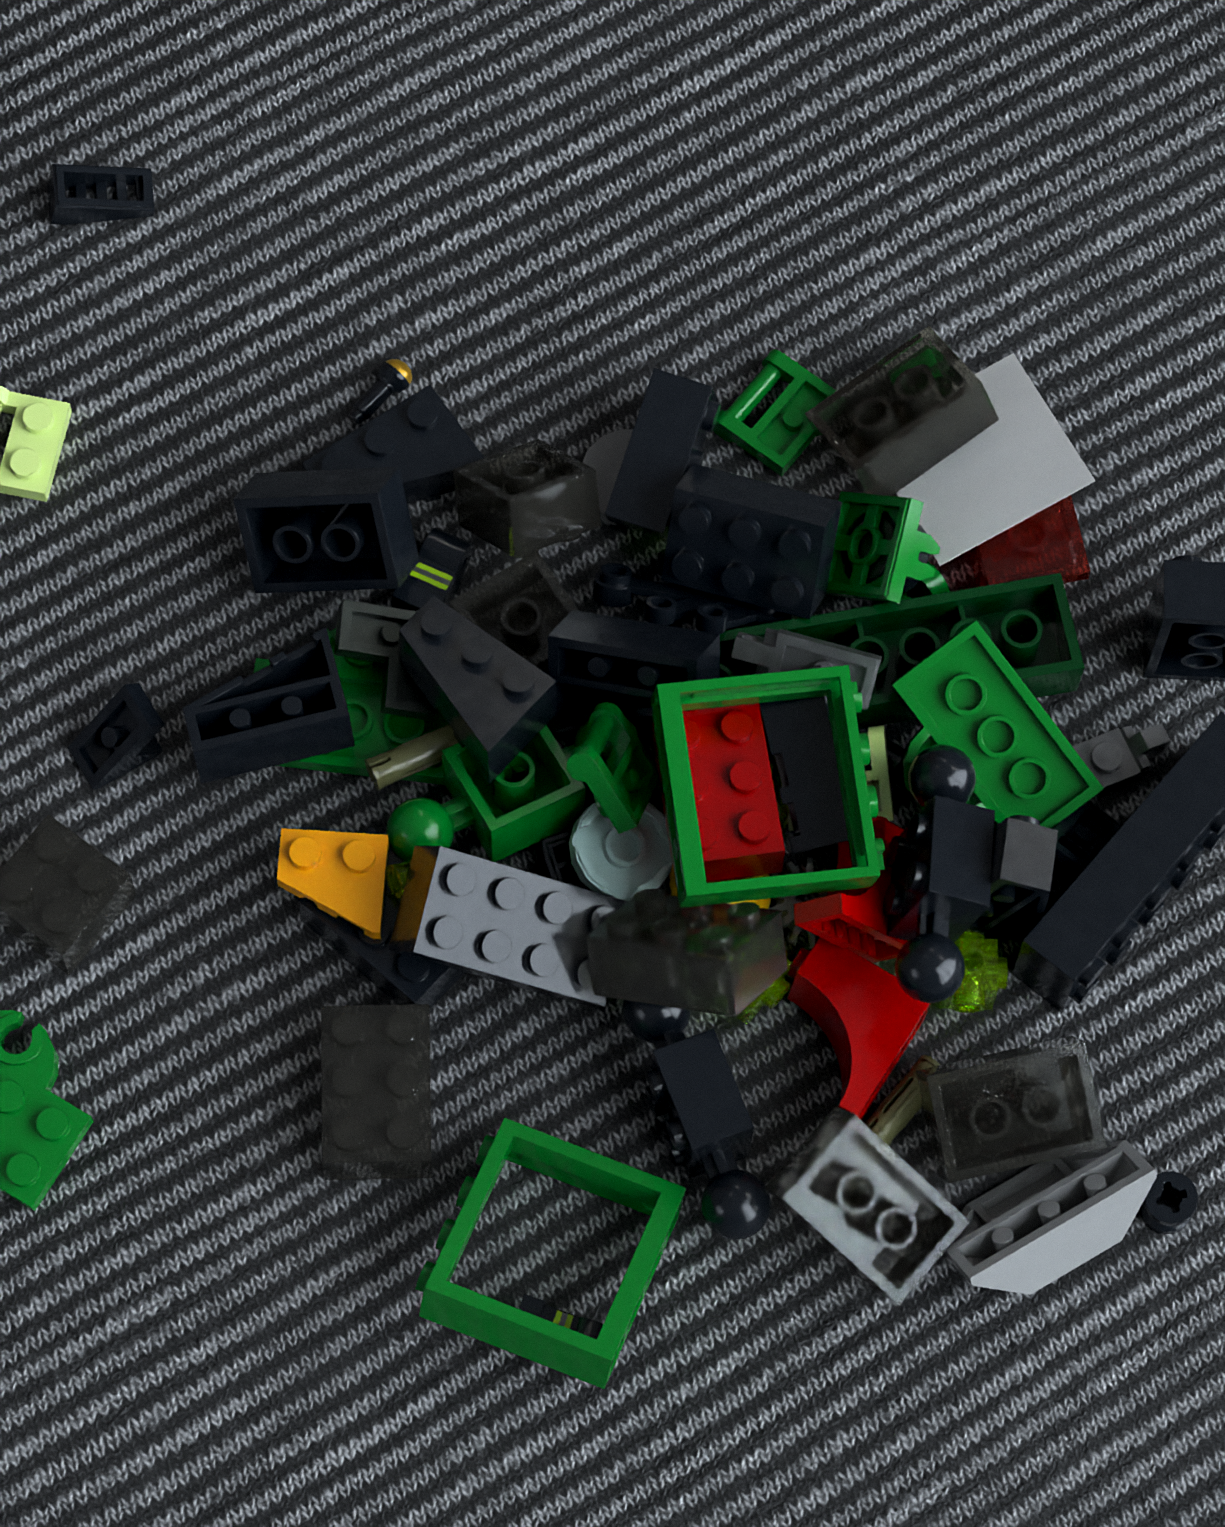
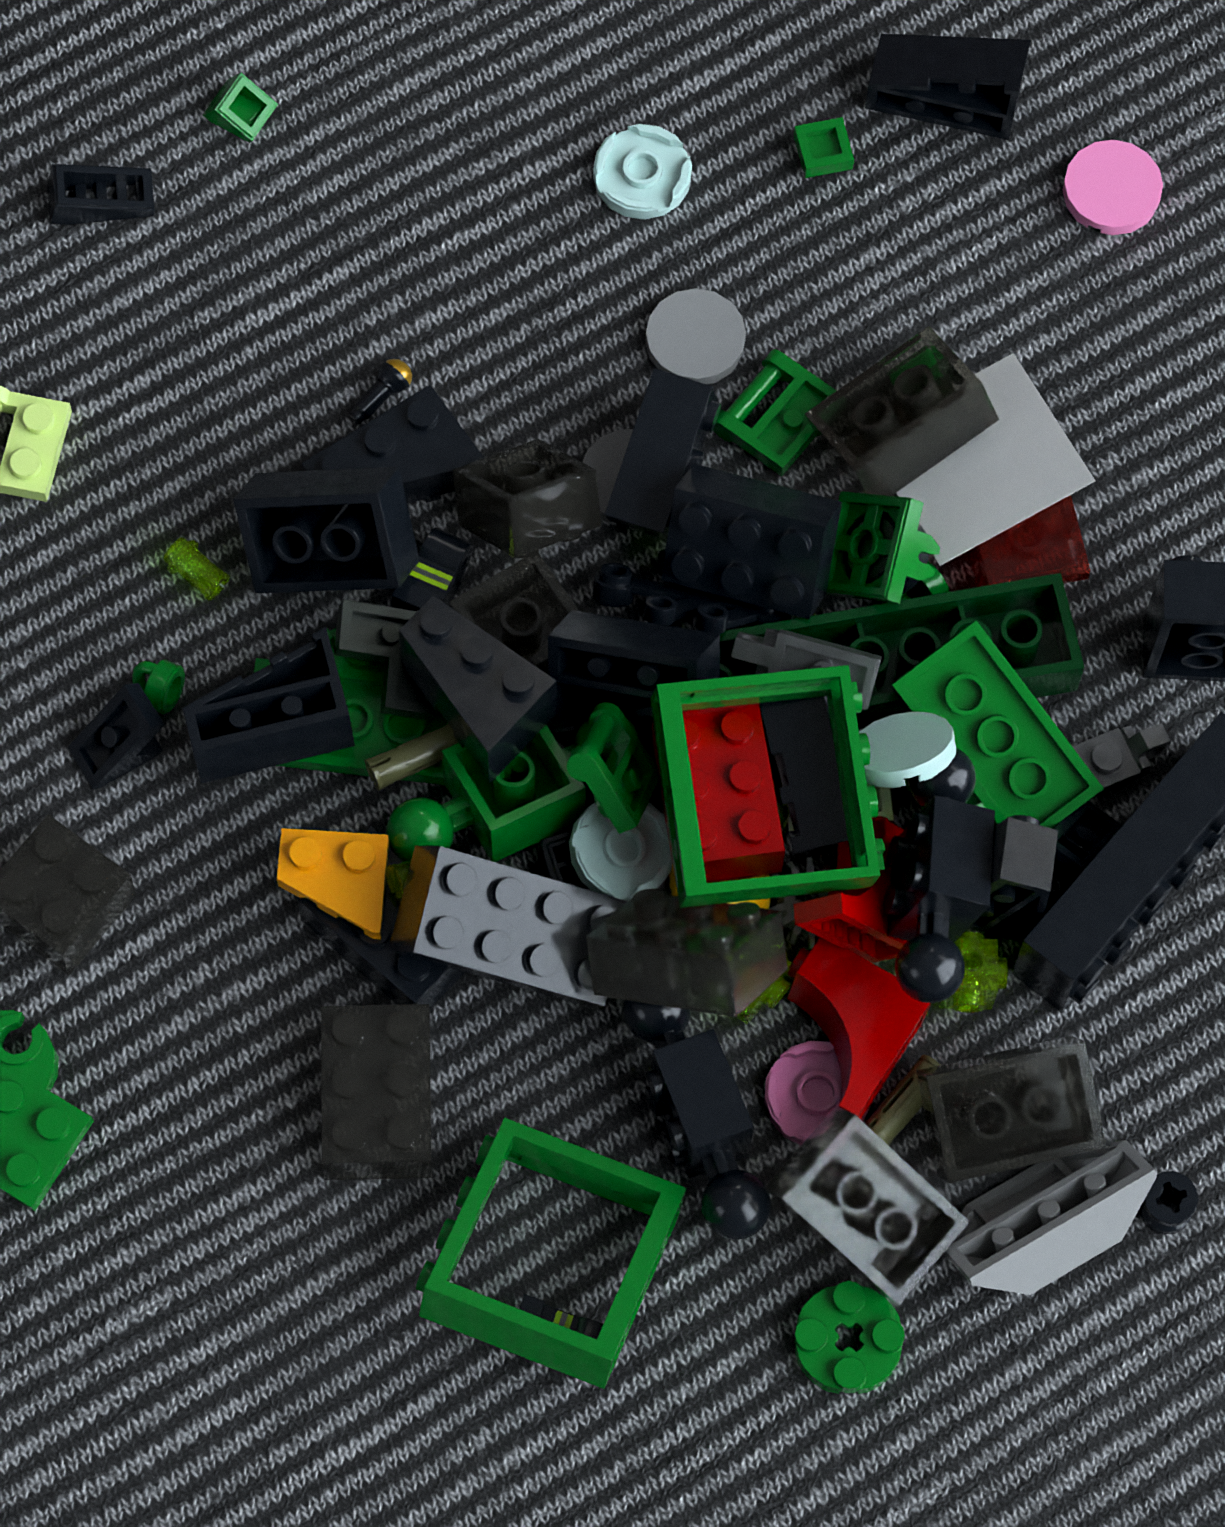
none -> green tile [132,659,185,714]
none -> clear neon green pin [163,537,230,601]
none -> green slope [203,73,278,143]
none -> light aqua tile [593,124,692,220]
none -> light grey tile [645,288,746,385]
none -> bright pink tile [764,1041,870,1148]
none -> green plate [793,117,854,178]
none -> green plate [794,1281,905,1394]
none -> light aqua tile [859,711,956,788]
none -> black wedge [865,34,1031,140]
none -> bright pink tile [1062,140,1163,236]

